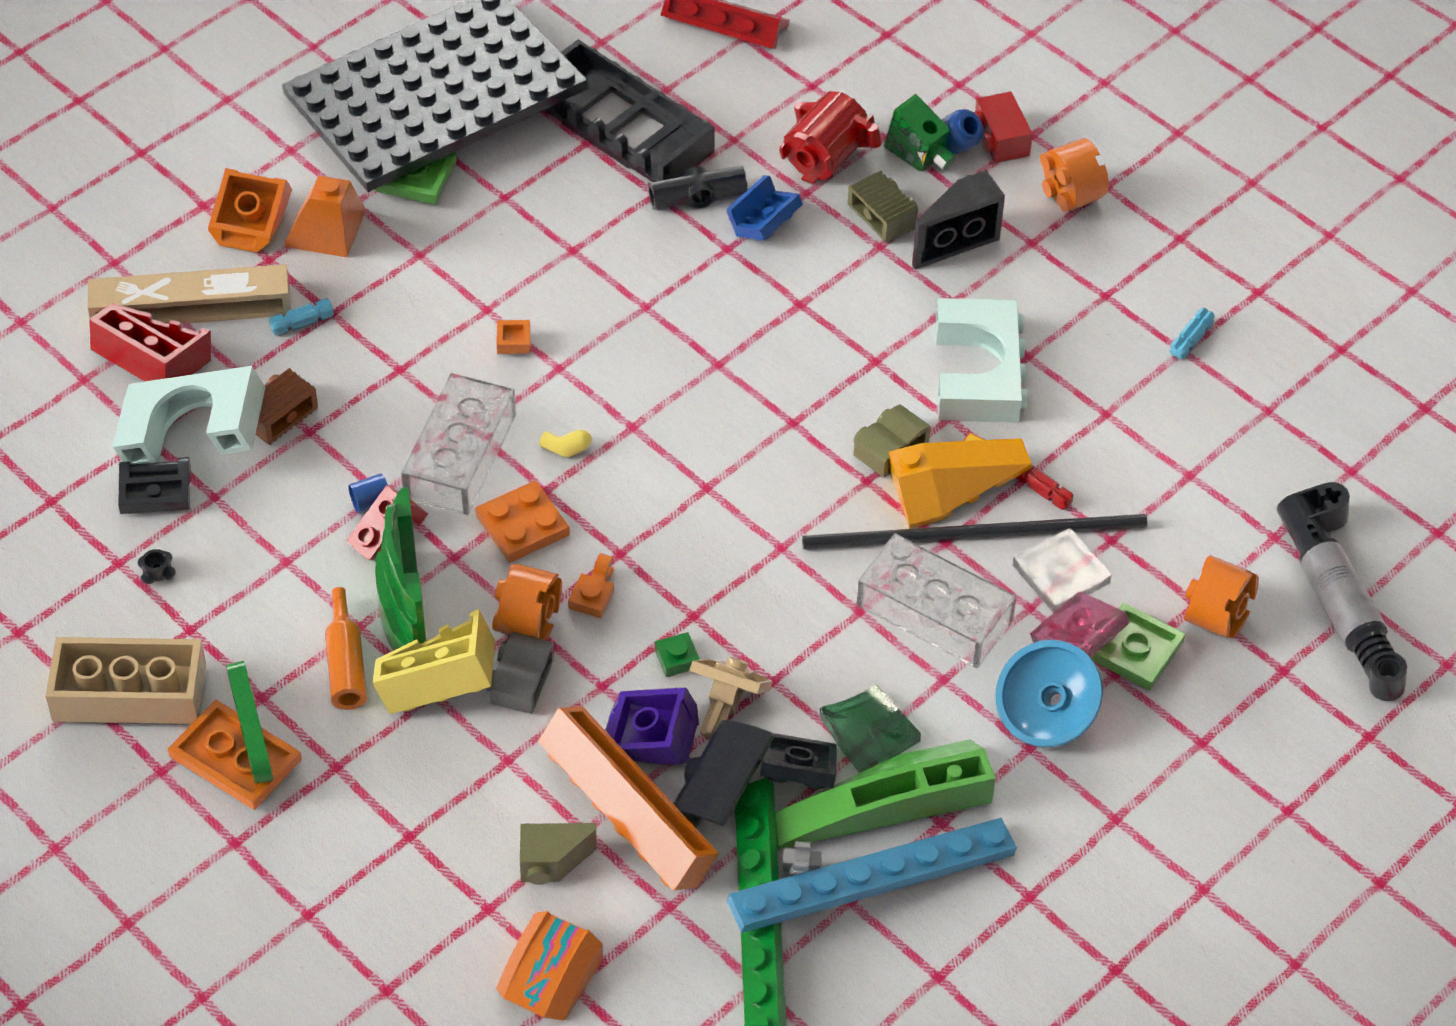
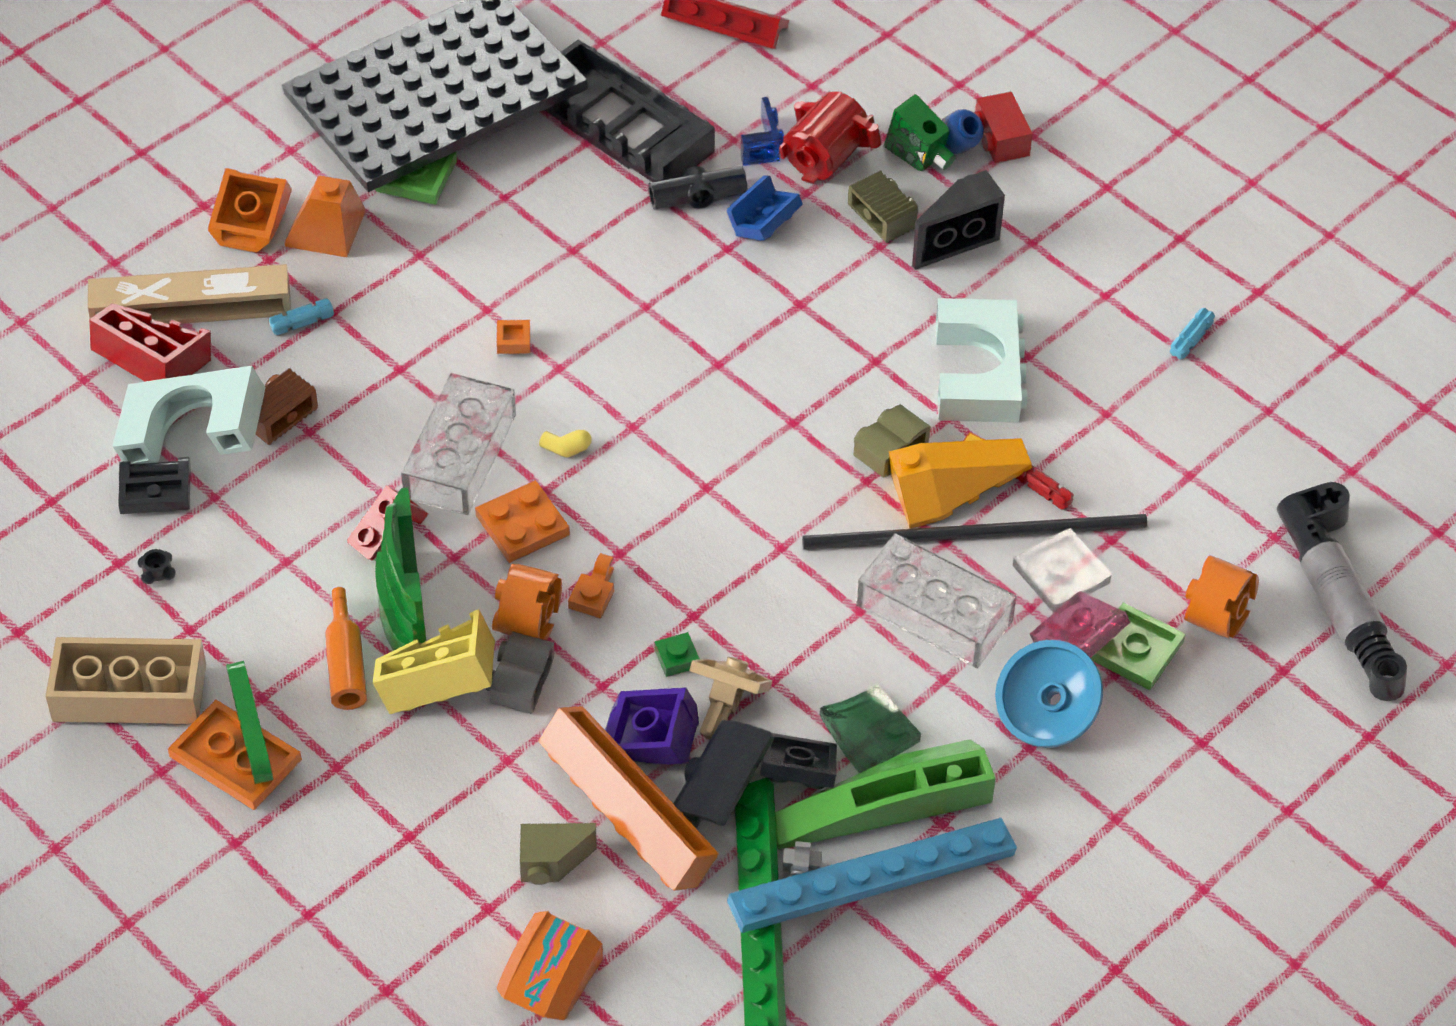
blue beam [348,473,388,514] -> none
orange brick [1040,138,1109,212] -> none
none -> clear blue bracket [740,96,784,166]

